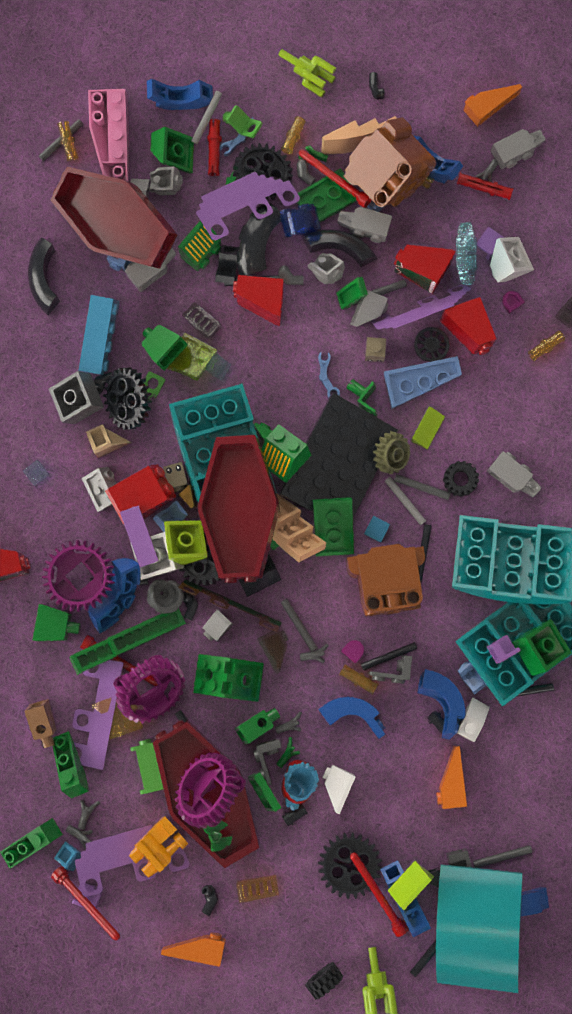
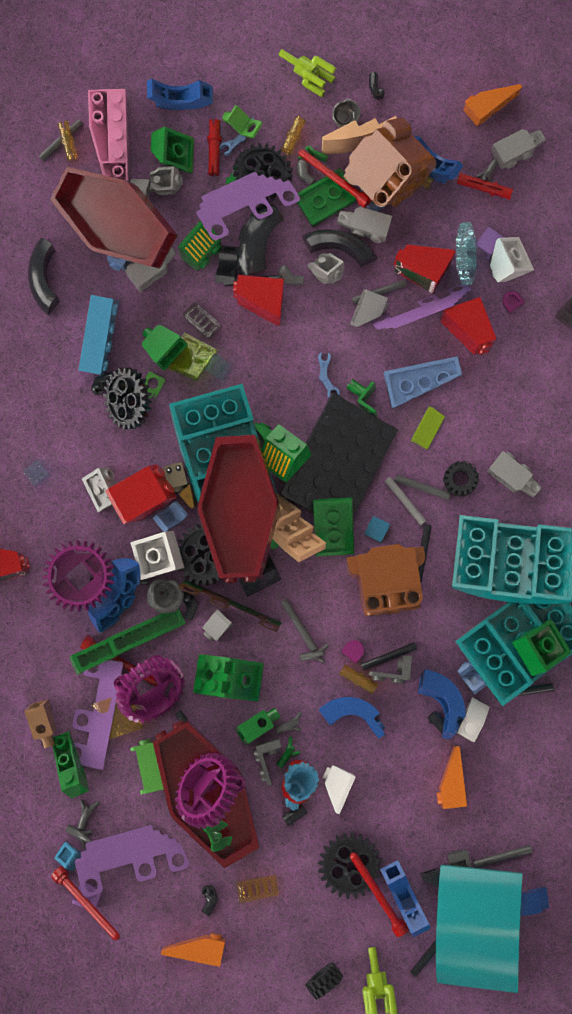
green slope [0,818,63,869] -> none
green torso [32,604,81,641] -> none
dark grey brick [49,371,104,424] -> none
tan slope [86,424,132,458] -> none
medium lavender tile [120,505,159,568] -> none
light orange hips [129,816,188,878] -> none
lime slope [164,520,207,565] -> none
light grey bar [191,91,223,145] -> none
green tile [247,772,281,812] -> none
clear smoke slope [257,629,289,674] -> none
clear blue brick [280,203,321,238] -> none
green tile [336,277,368,310] -> none
dark tan brick [365,337,386,362] -> none
olive gear [373,431,410,474] -> none
lime slope [388,861,434,910] -> none
black wheel [414,327,450,362] -> none
medium lavender panel [486,635,521,664] -> none
clear yellow pin [528,331,565,361] -> none
none -> flat silver hair [332,99,361,128]

